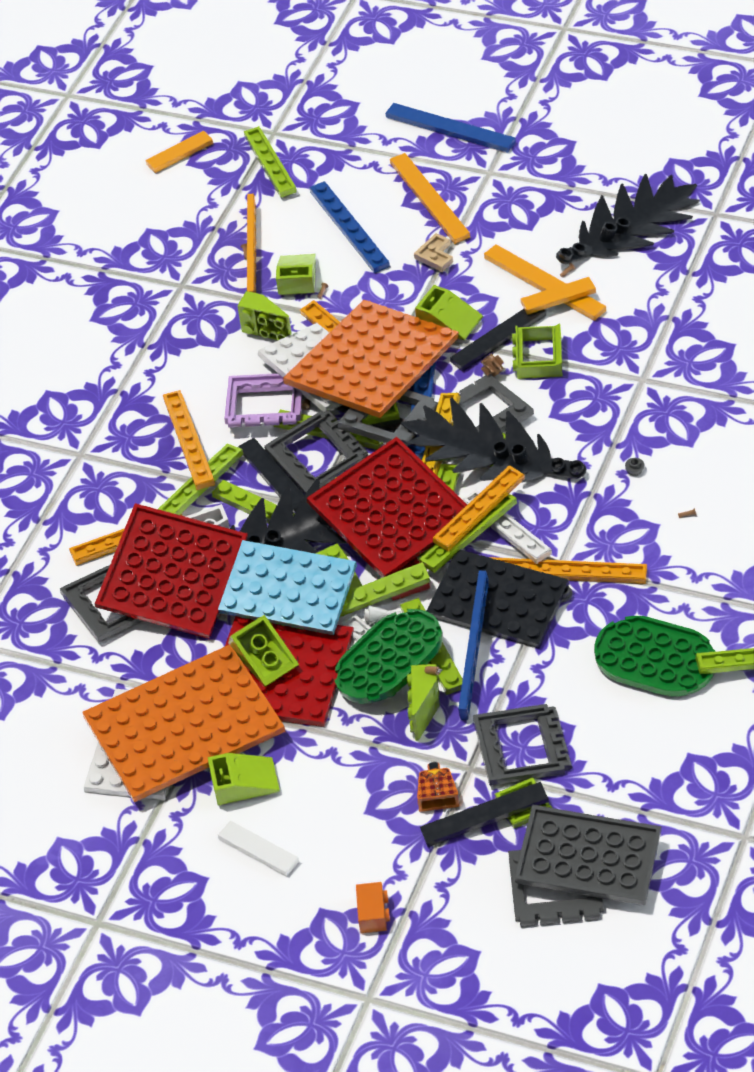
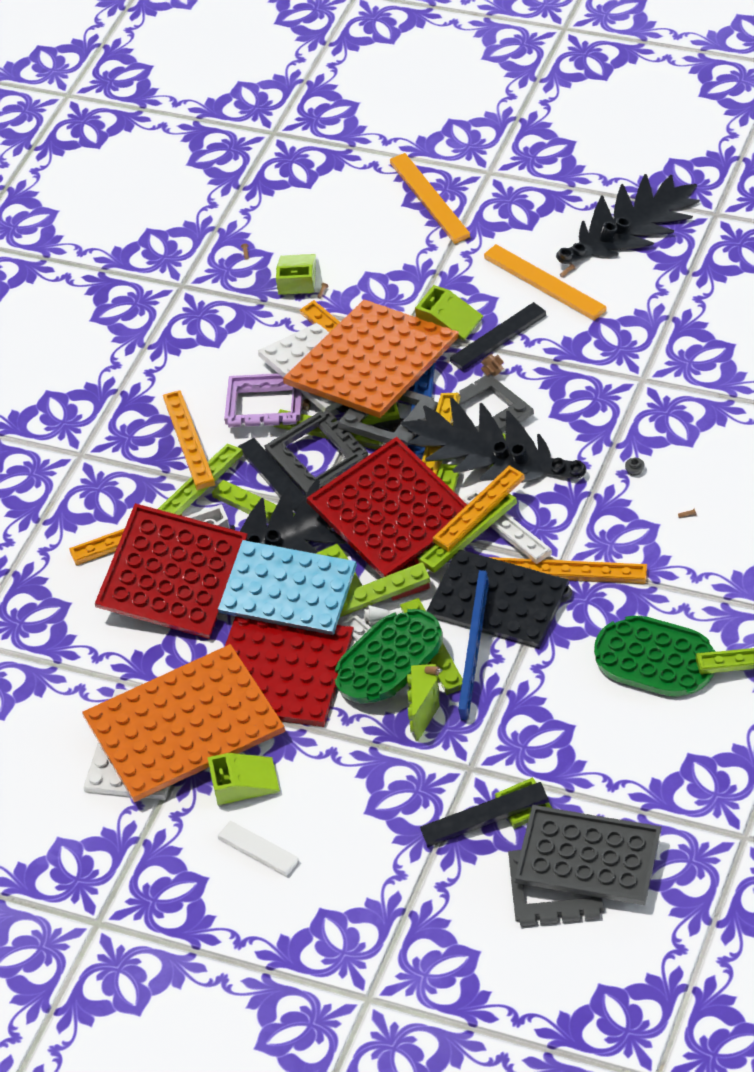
dark grey hinge [60,565,143,643] -> none
light orange tile [146,131,214,173] -> none
lime slope [228,615,299,687] -> none
lime slope [237,291,292,340] -> none
lime plate [243,126,297,198] -> none
light orange tile [247,194,256,293] -> none
blue plate [309,181,390,274] -> none
orange brick [355,882,390,934] -> none
blue tile [385,102,516,153] -> none
tan plate [413,233,454,272] -> none
orange torso [417,762,460,812] -> none
dark grey hinge [473,704,572,786] -> none
lime window [512,323,563,379] -> none
light orange tile [520,277,596,315] -> none

